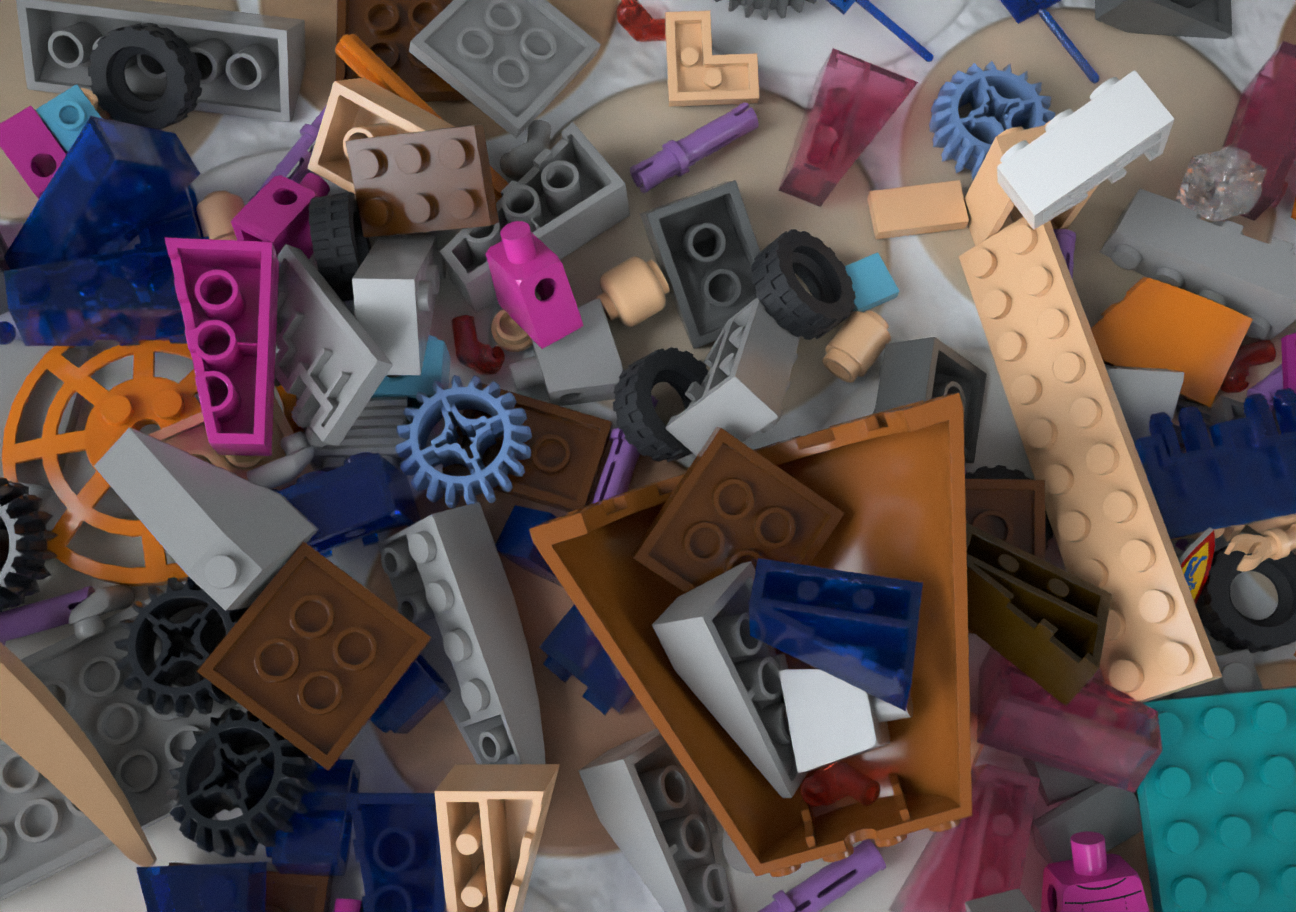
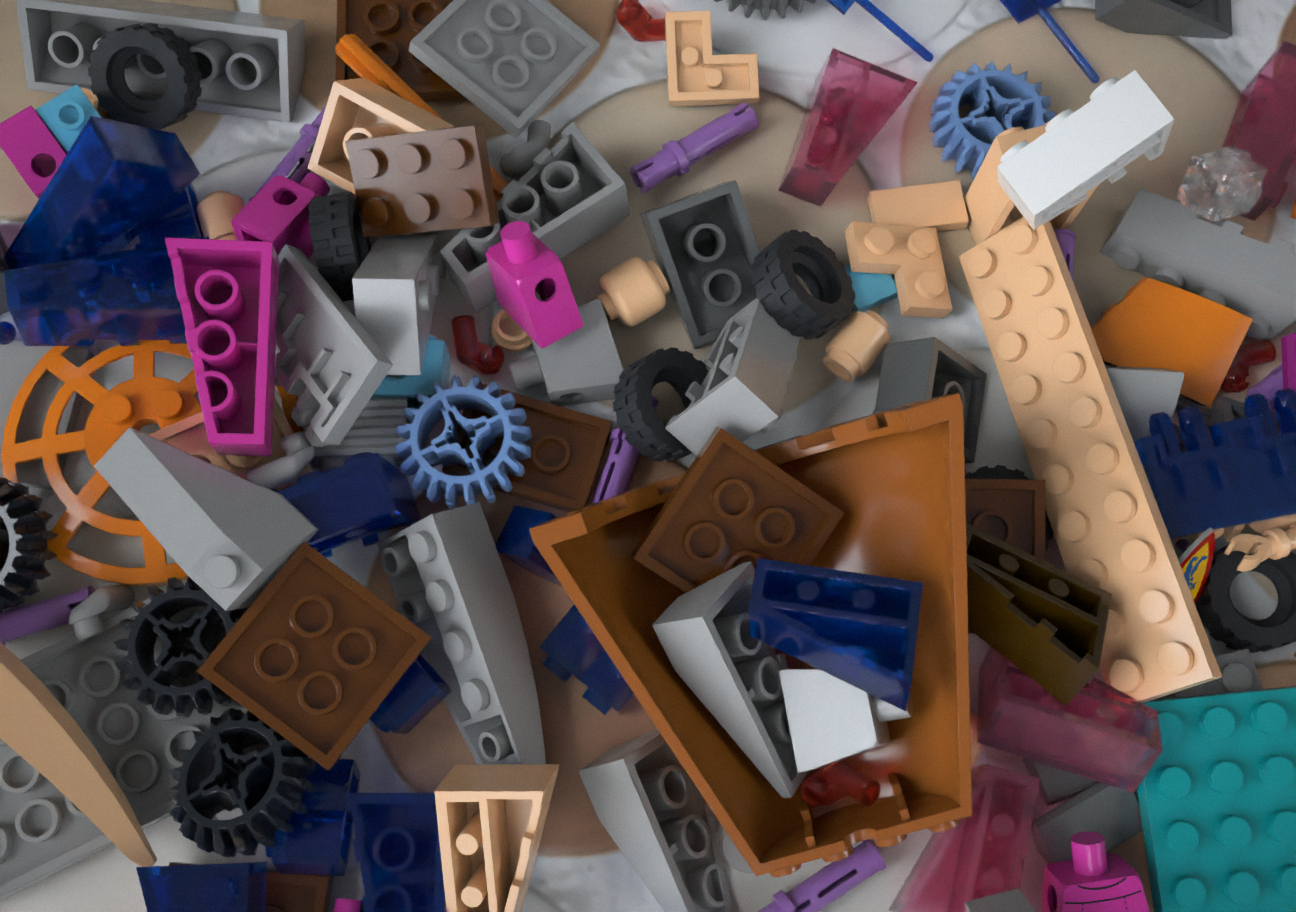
none -> light nougat plate [844,221,953,319]

